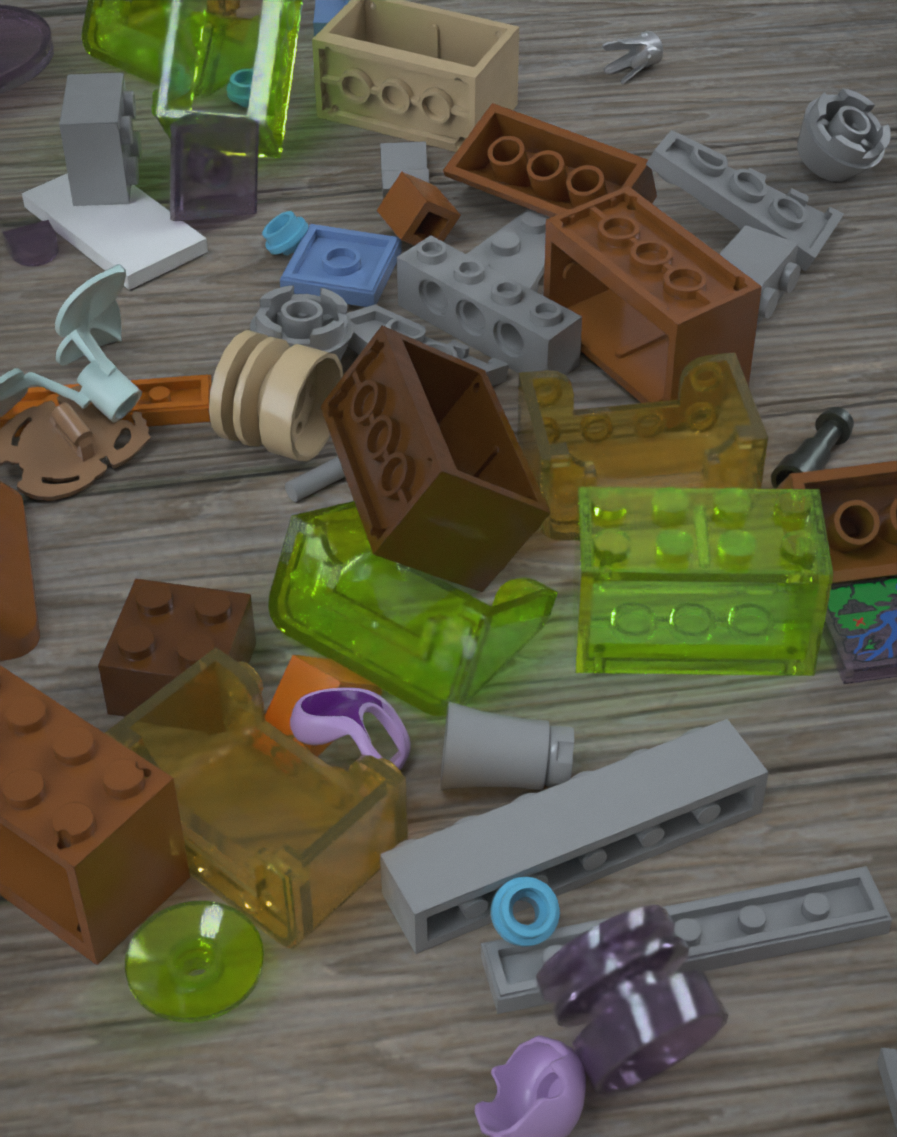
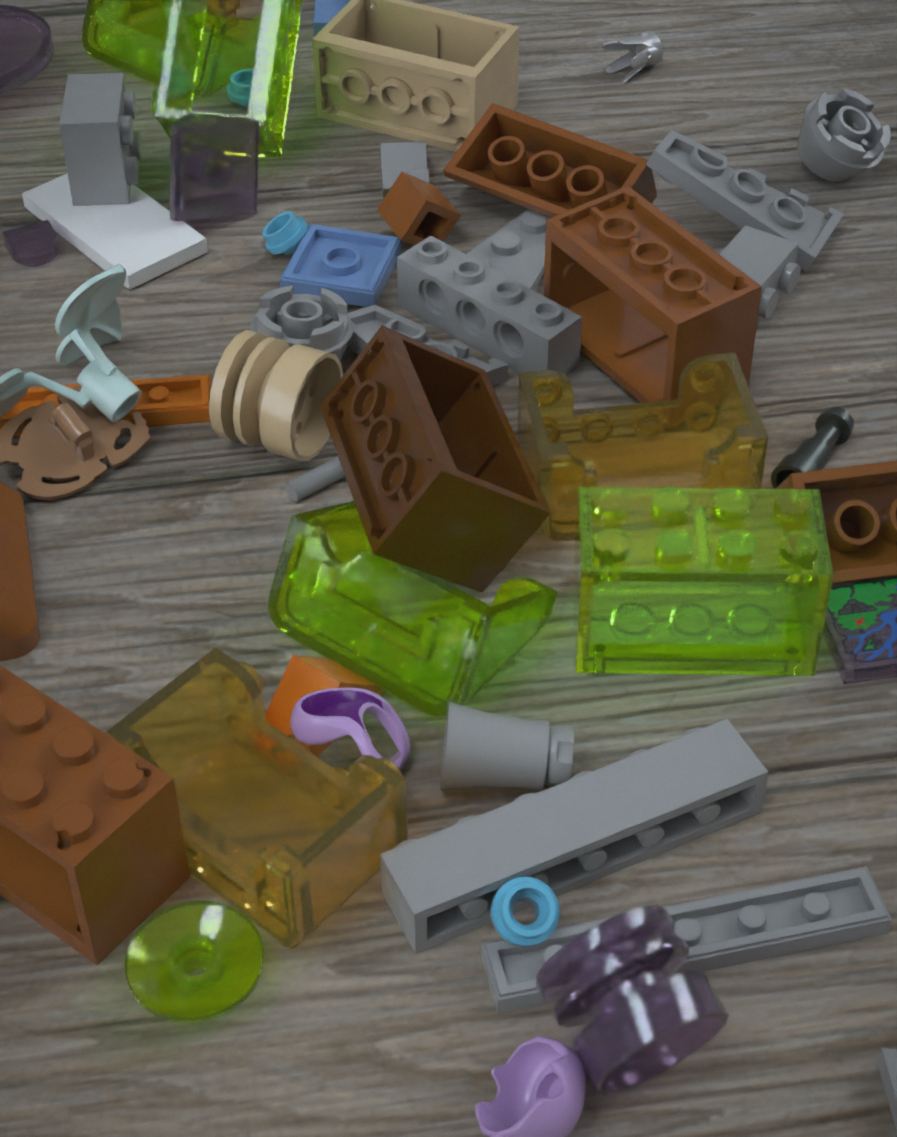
reddish brown brick [98,578,256,731] -> none

